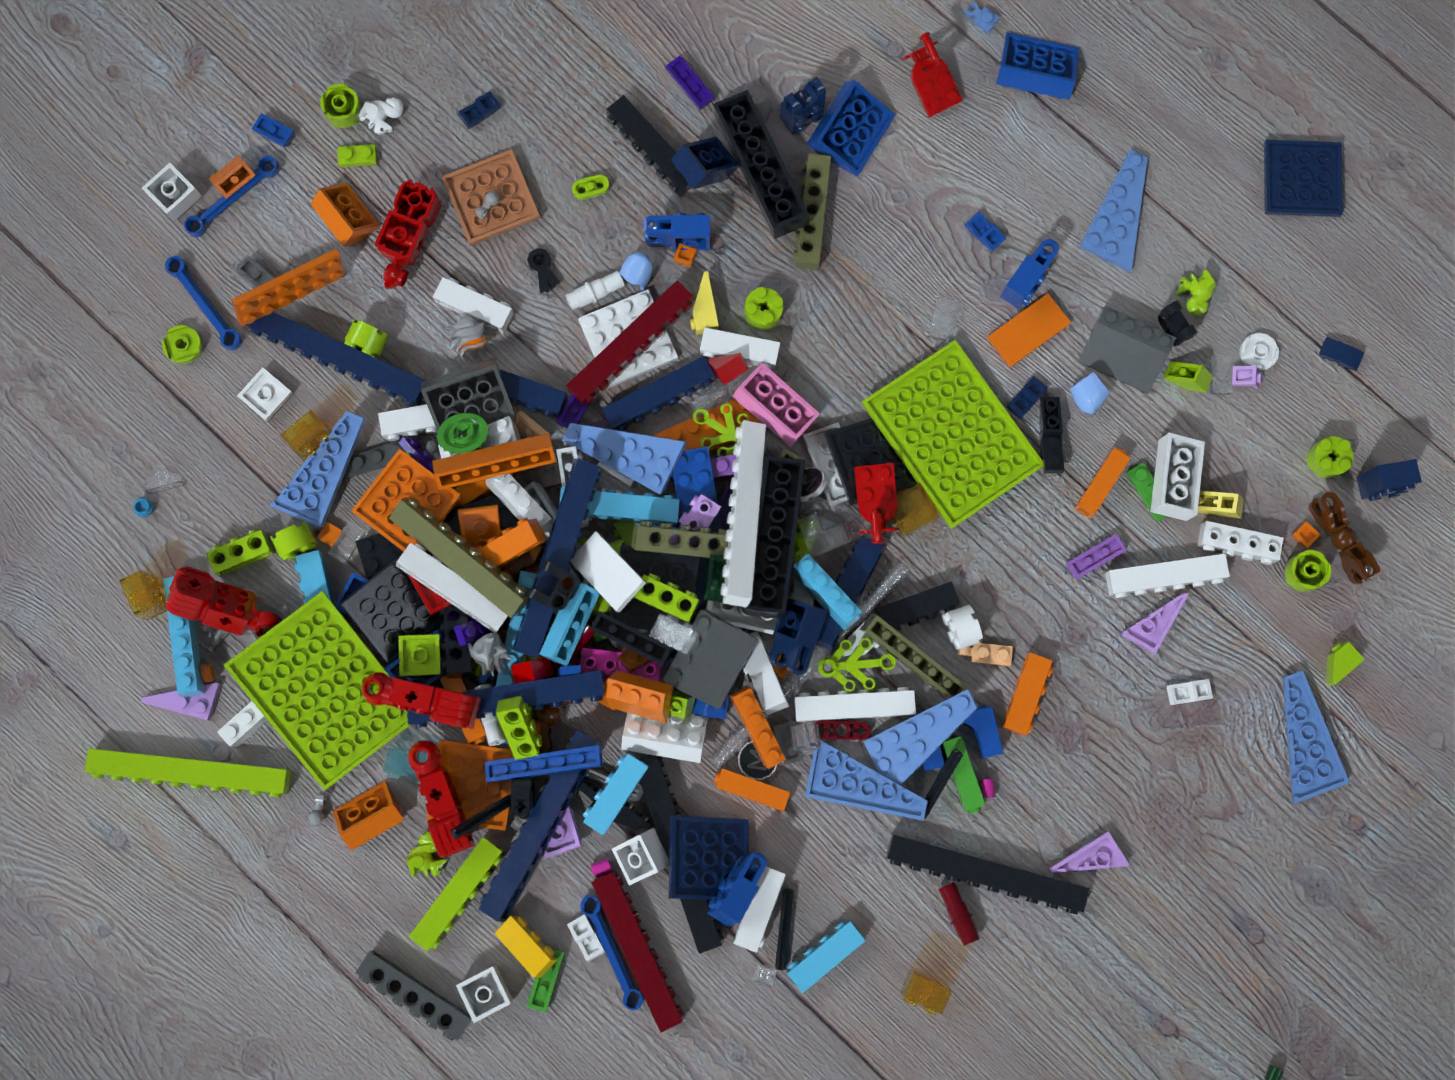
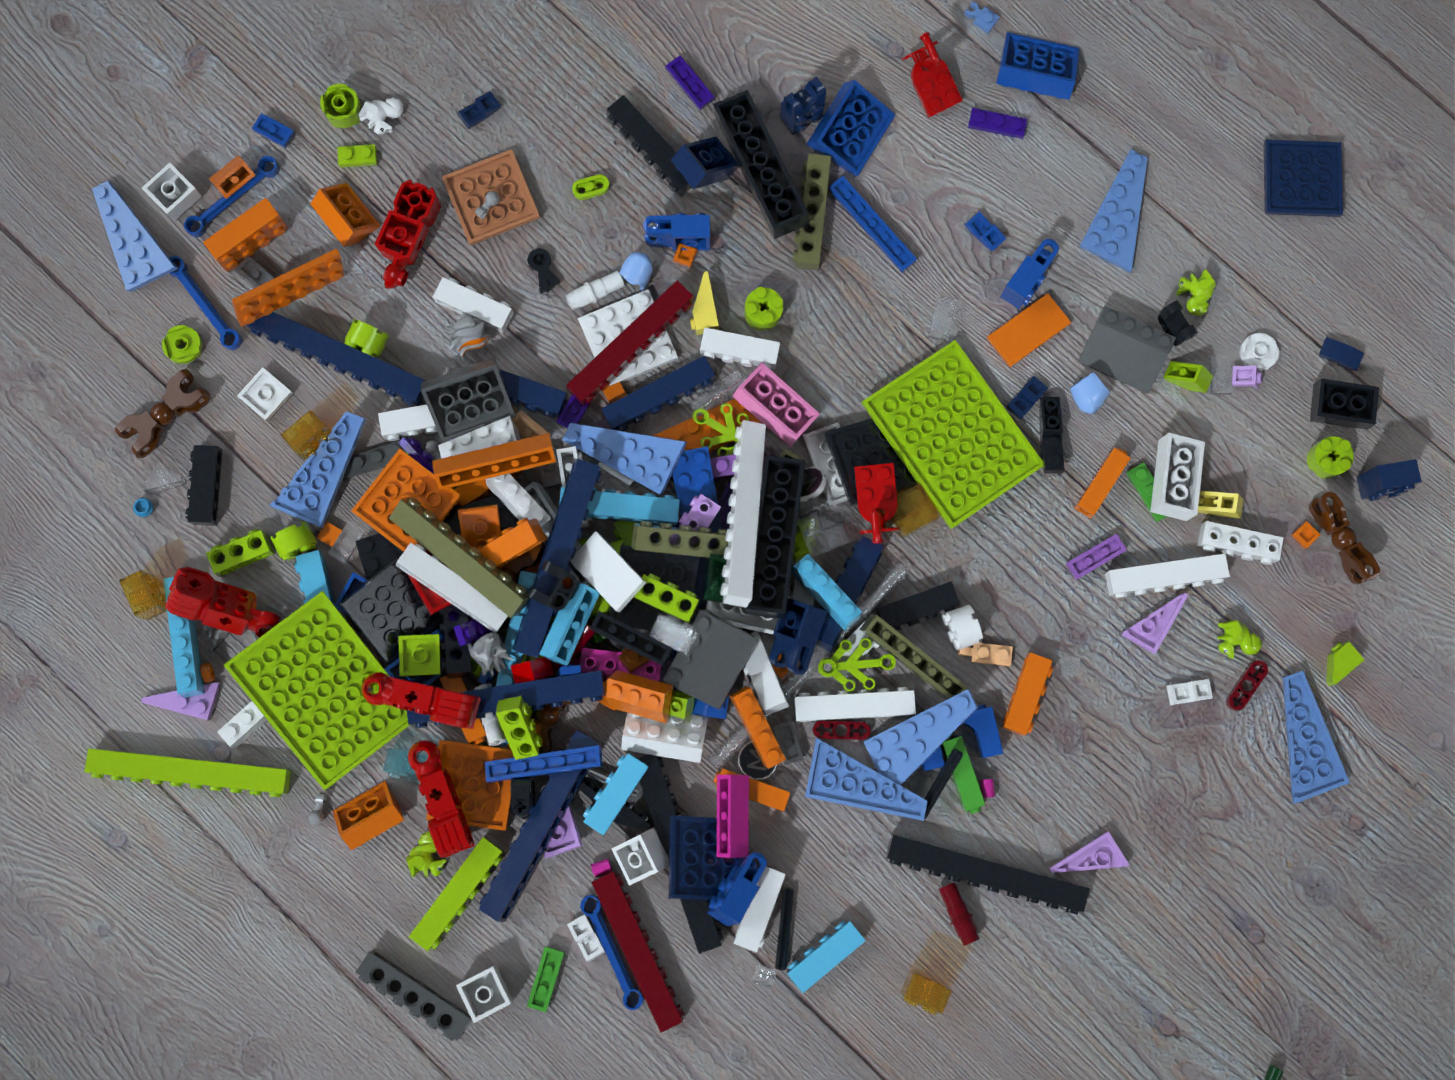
bright green gear [437,413,489,455] -> none
black axle [450,795,511,839] -> none
yellow brick [494,916,557,978] -> none
red slope [707,353,749,385] -> none
clear brick [790,722,821,755] -> none
lime brick [1285,550,1332,592] -> none
none -> medium blue wing [92,181,178,292]
none -> reddish brown piece [115,369,211,458]
none -> black brick [185,445,223,526]
none -> orange brick [203,197,288,272]
none -> orange tile [603,381,627,404]
none -> dark pink brick [717,775,749,858]
none -> blue plate [828,176,917,273]
none -> dark purple plate [968,108,1027,139]
none -> lime animal [1217,620,1262,659]
none -> dark red beam [1226,660,1268,711]
none -> black brick [1310,378,1379,430]

